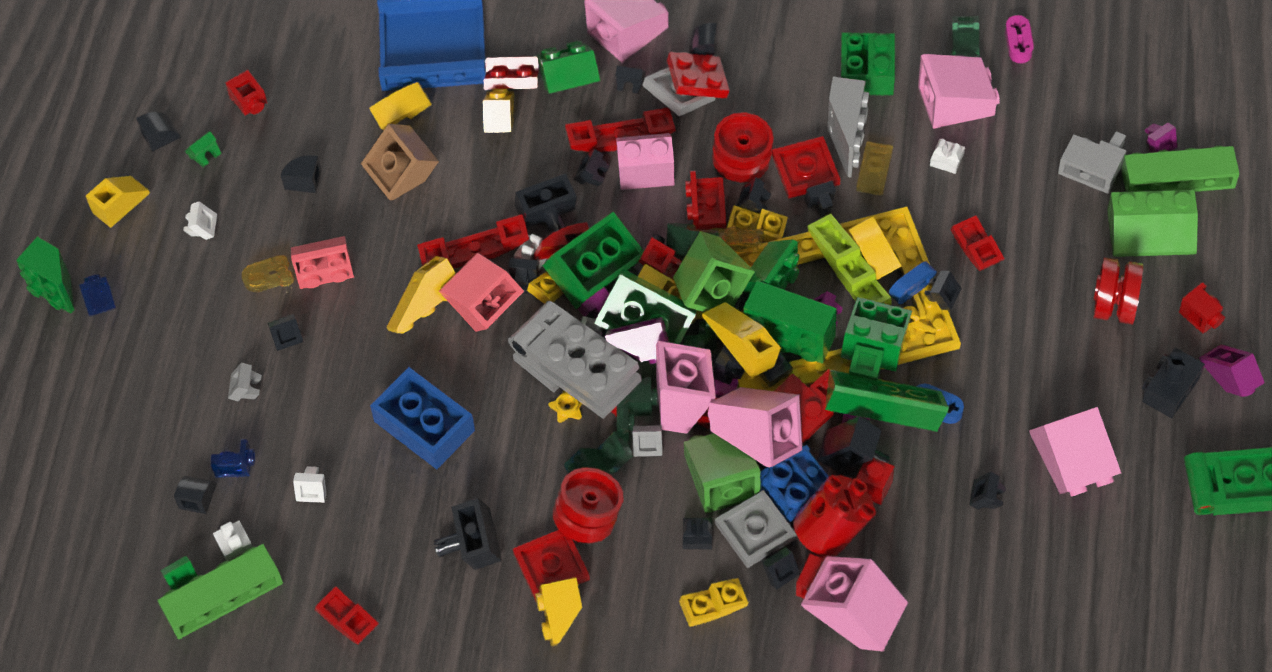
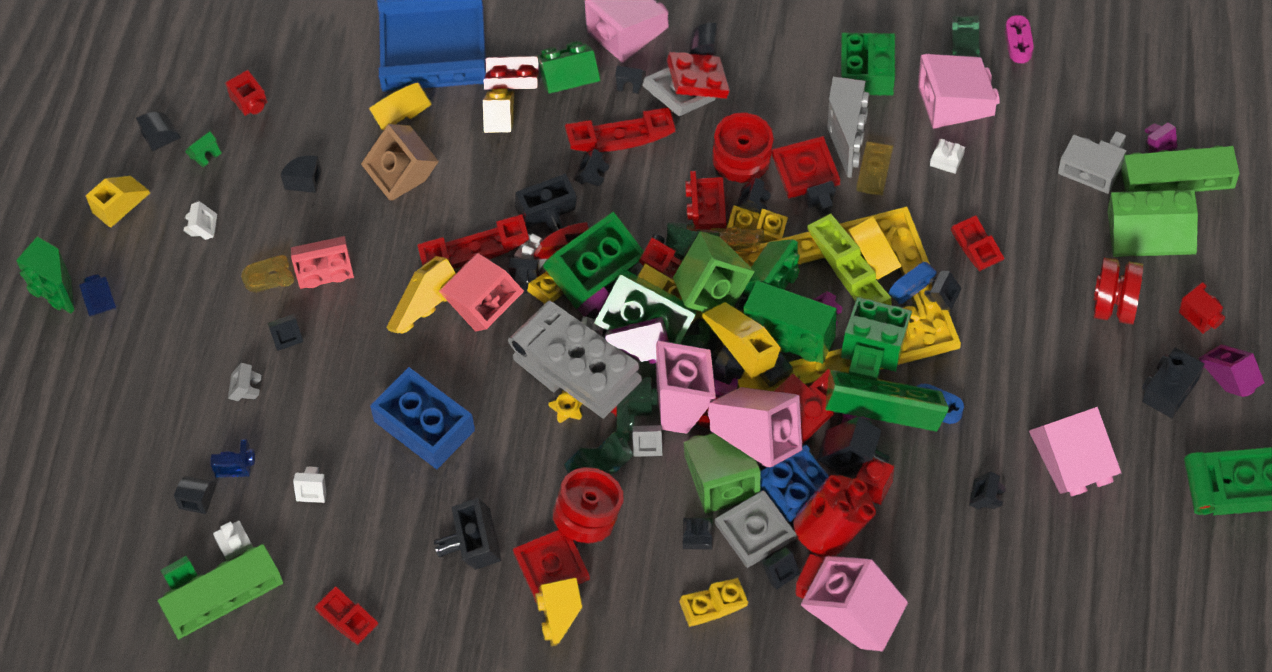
bright pink slope [616,133,674,190] -> none

